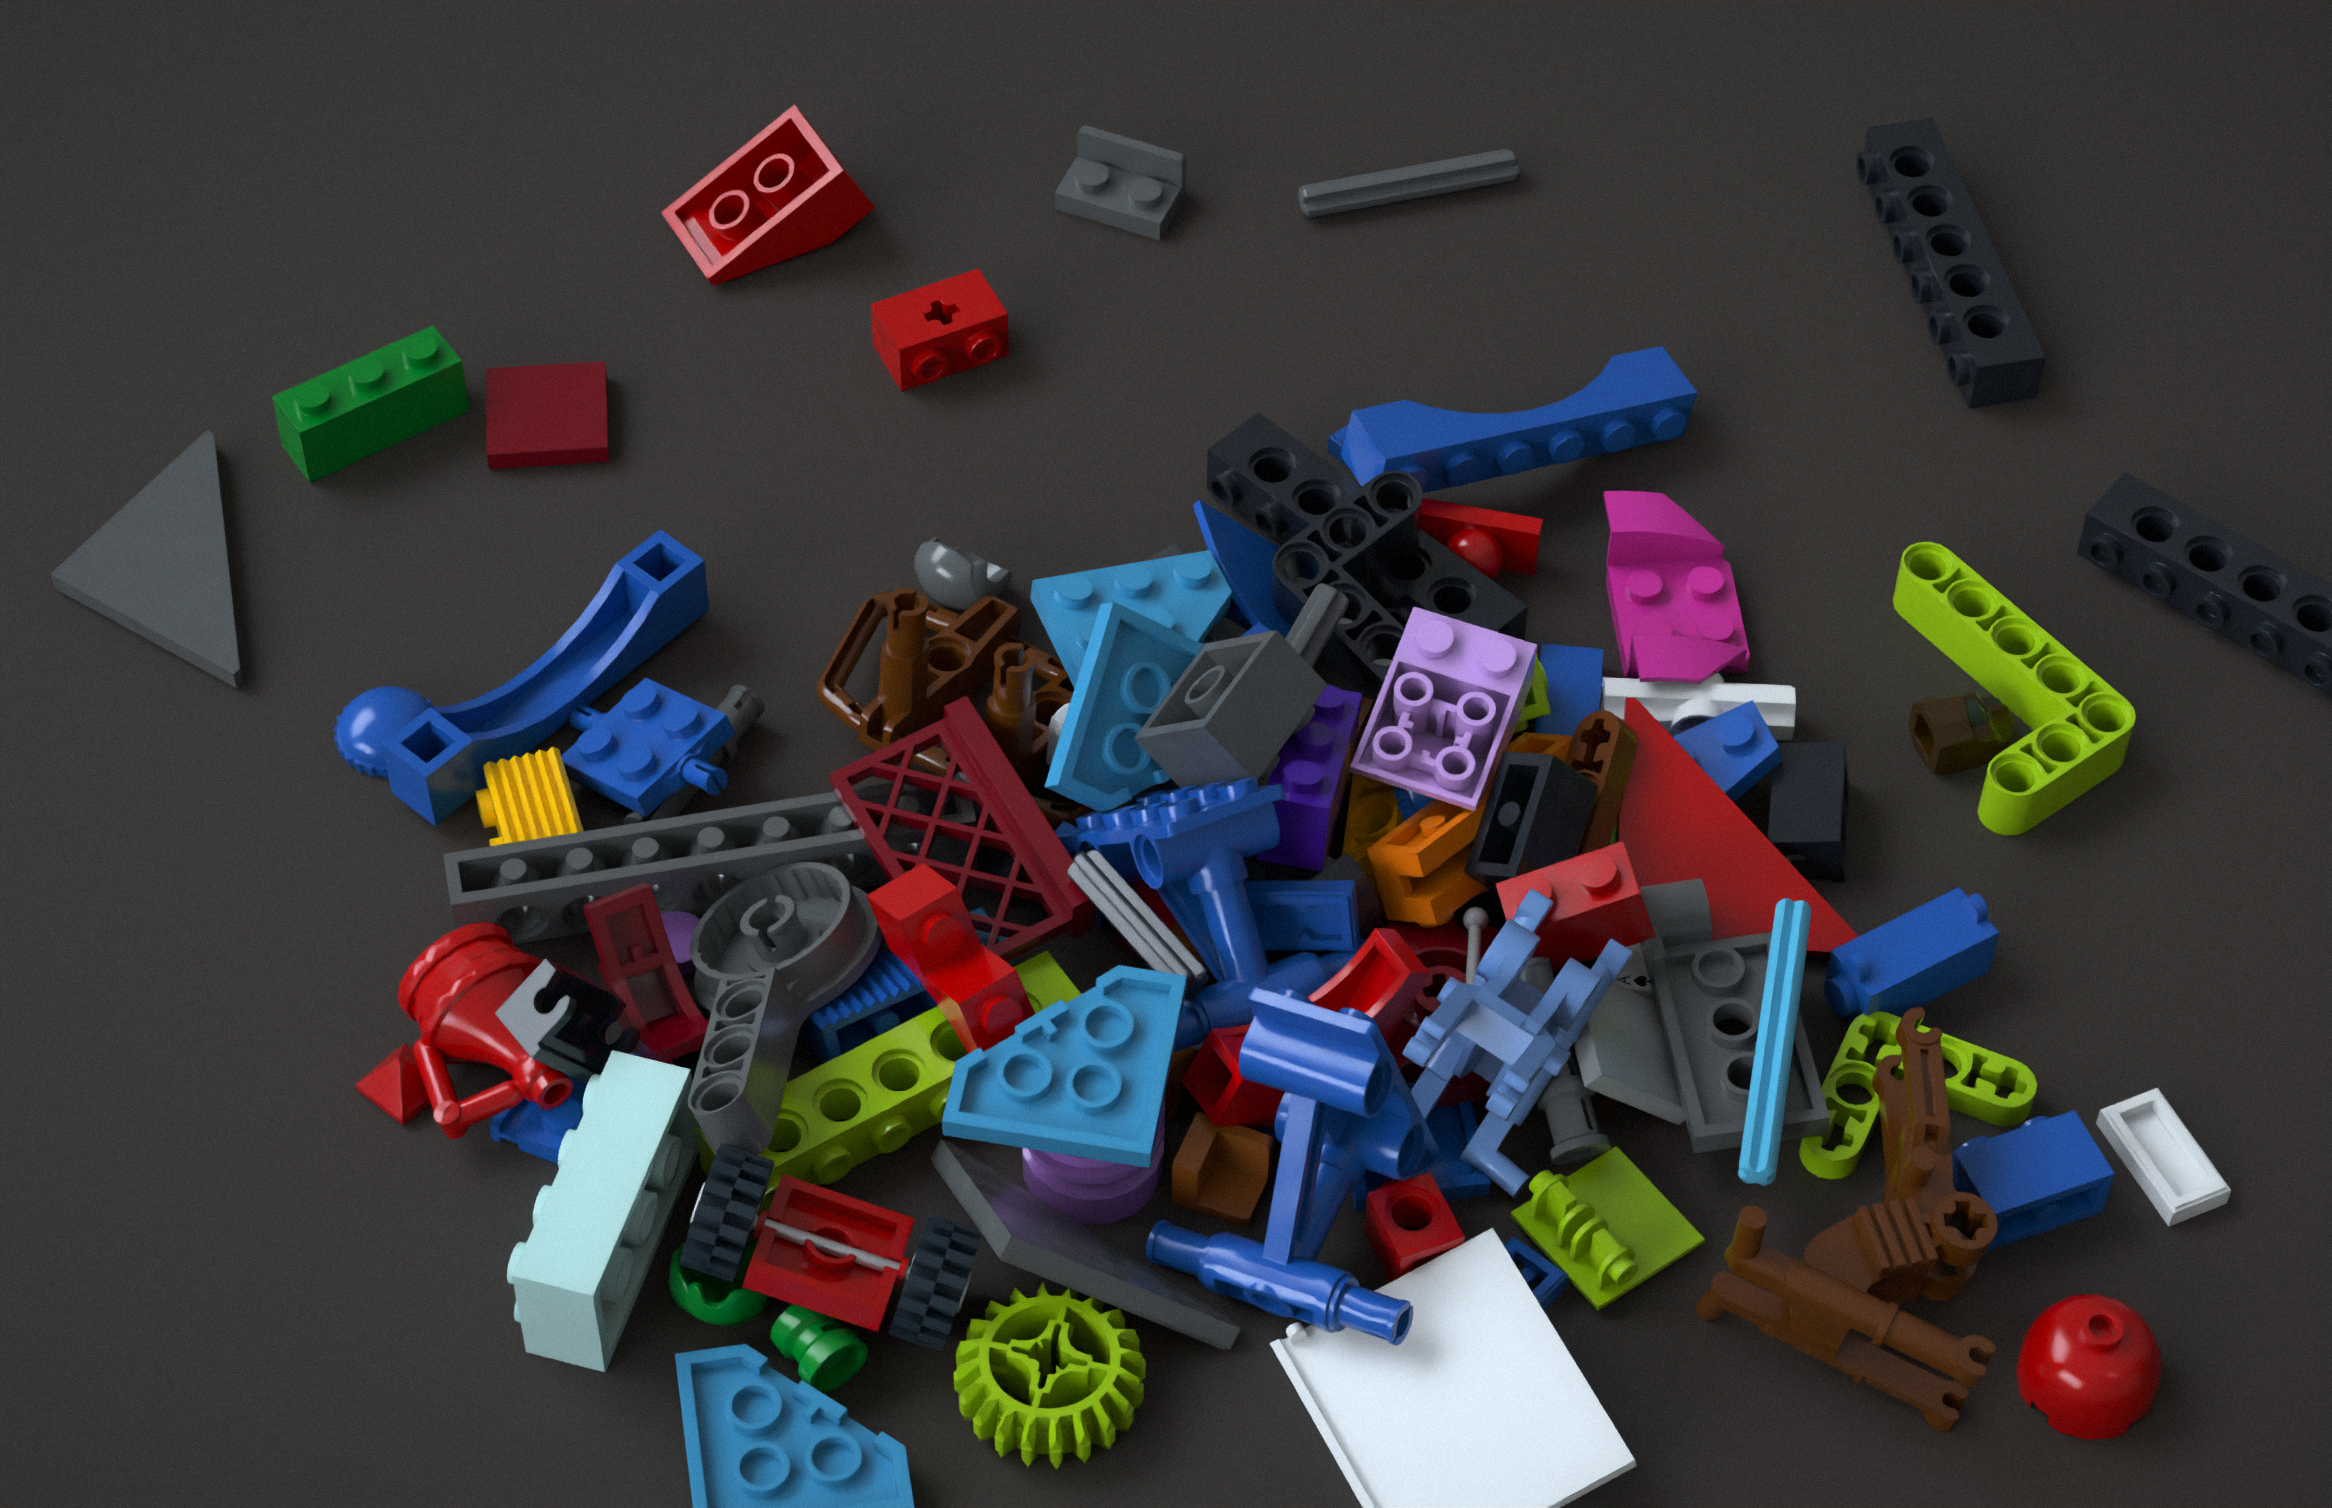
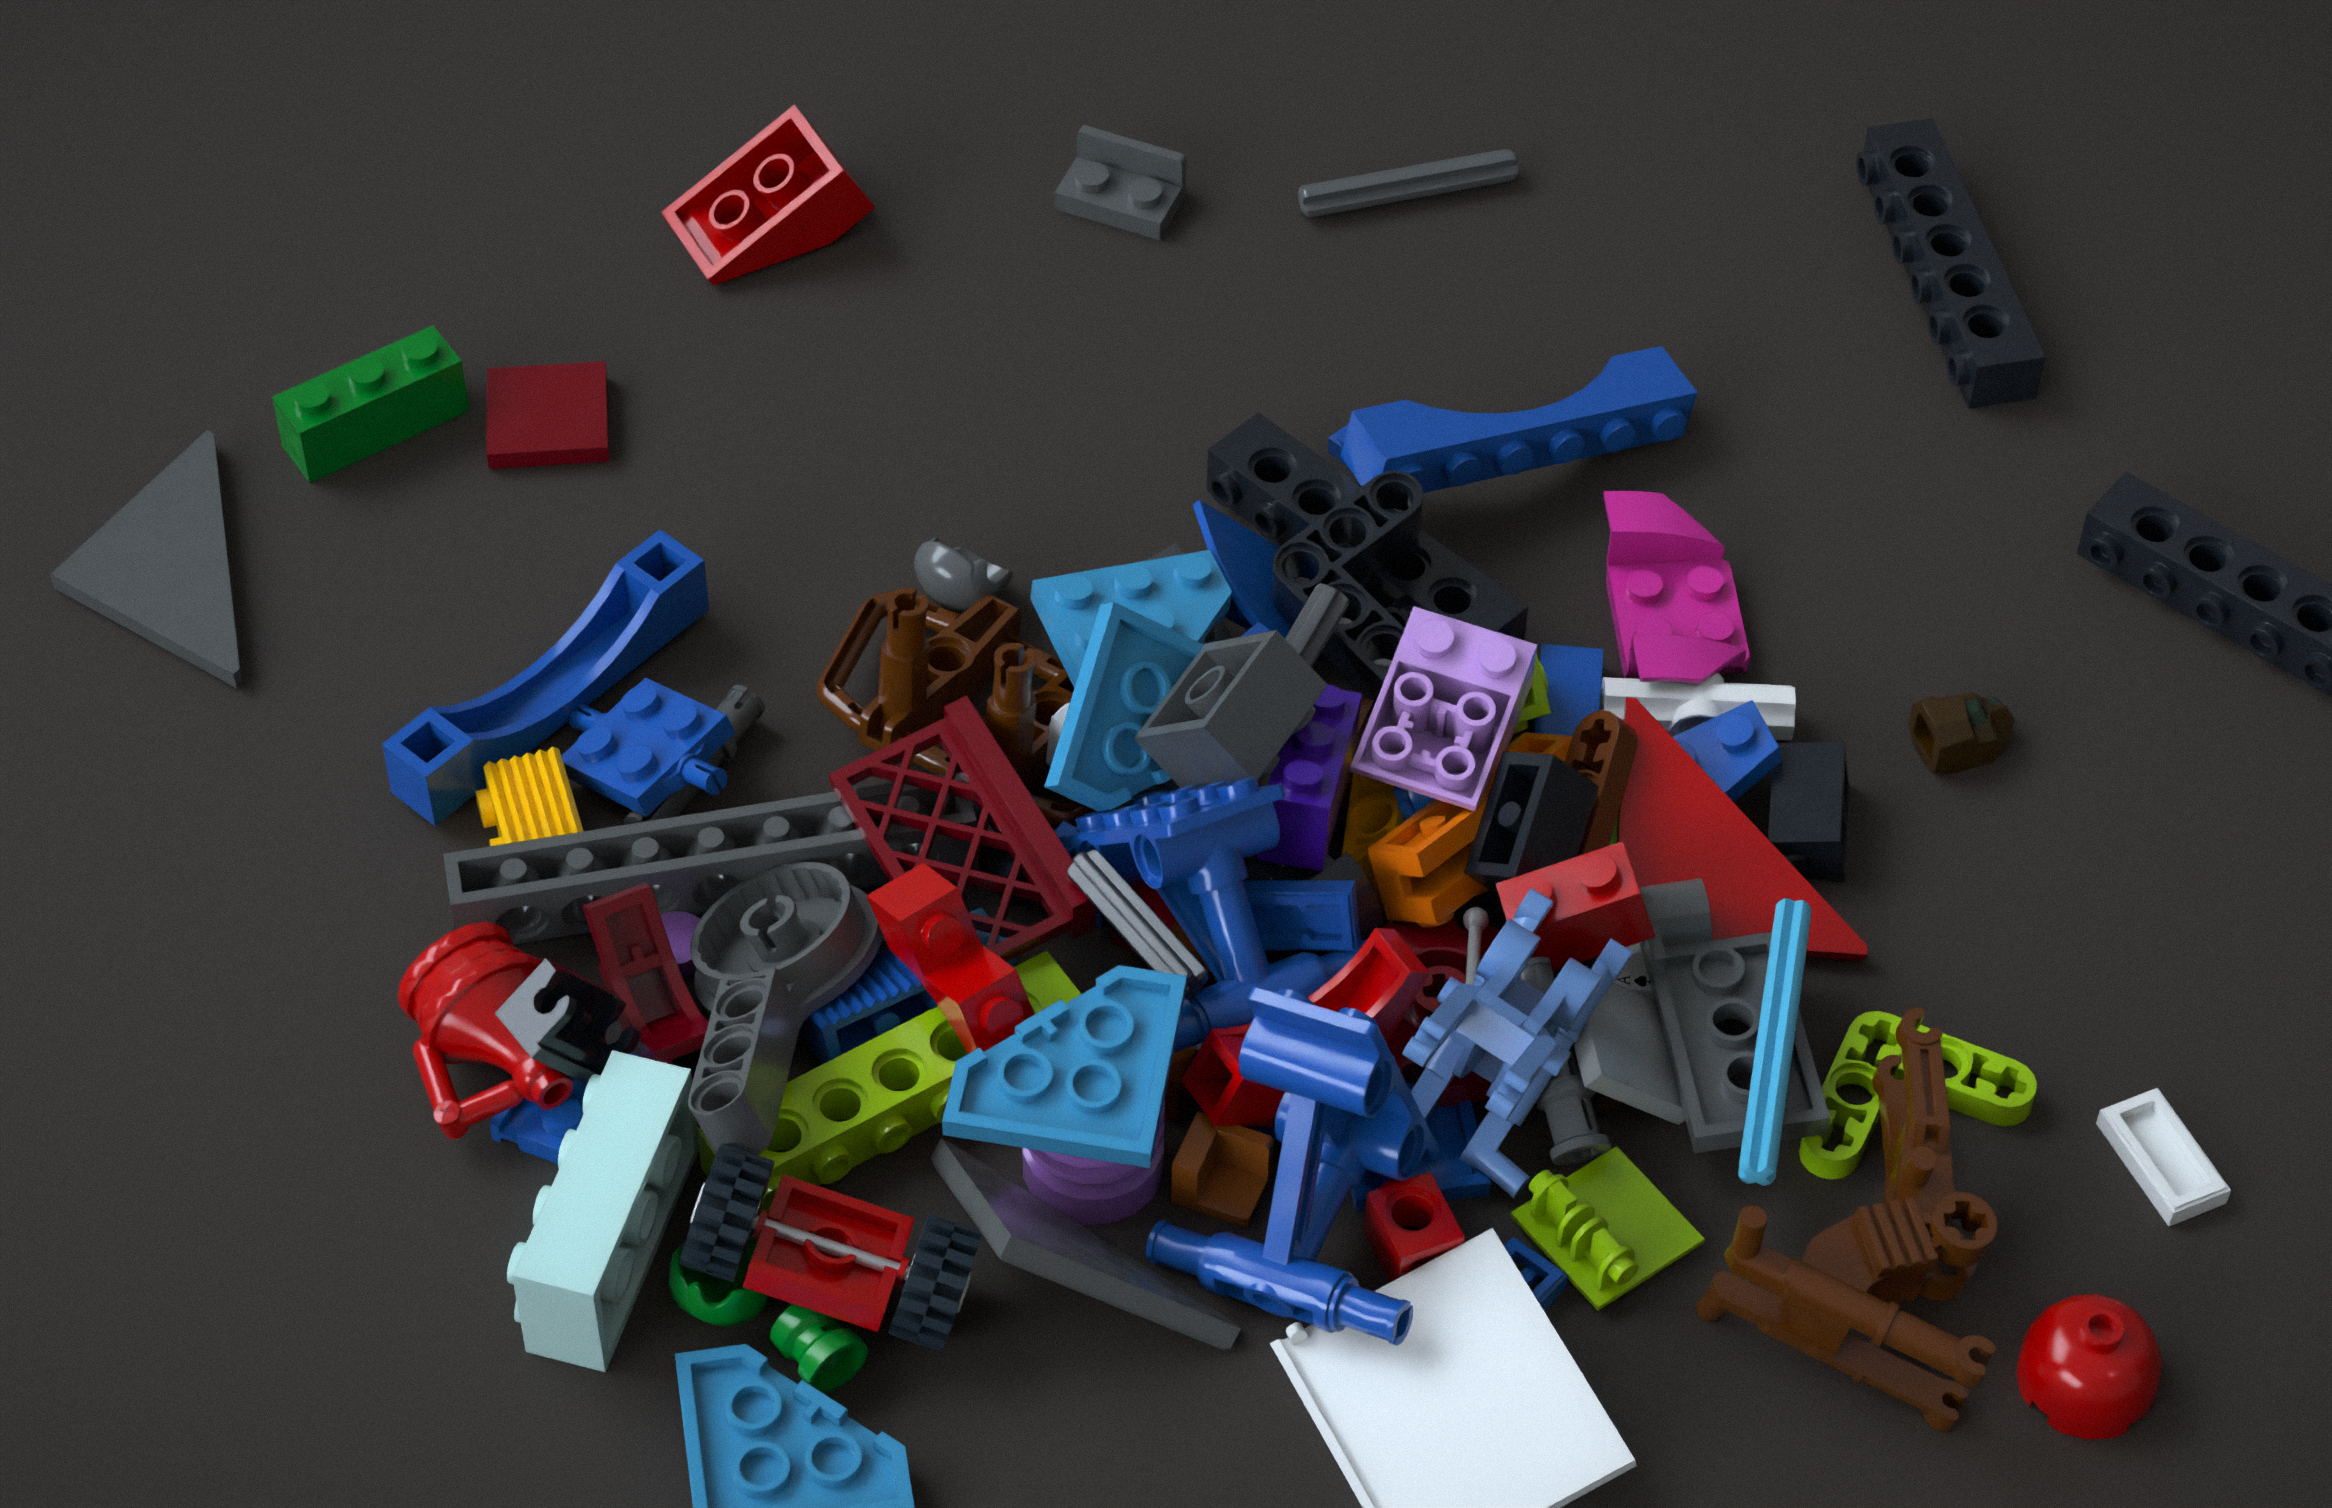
blue hat [333,686,436,778] -> none
red slope [355,1043,430,1126] -> none
red brick [871,268,1009,391] -> none
lime gear [954,1282,1146,1470] -> none
red tile [1421,498,1543,581] -> none
blue brick [1823,887,1999,1023] -> none
lime beam [1893,542,2136,836] -> none
blue brick [1952,1110,2115,1252] -> none

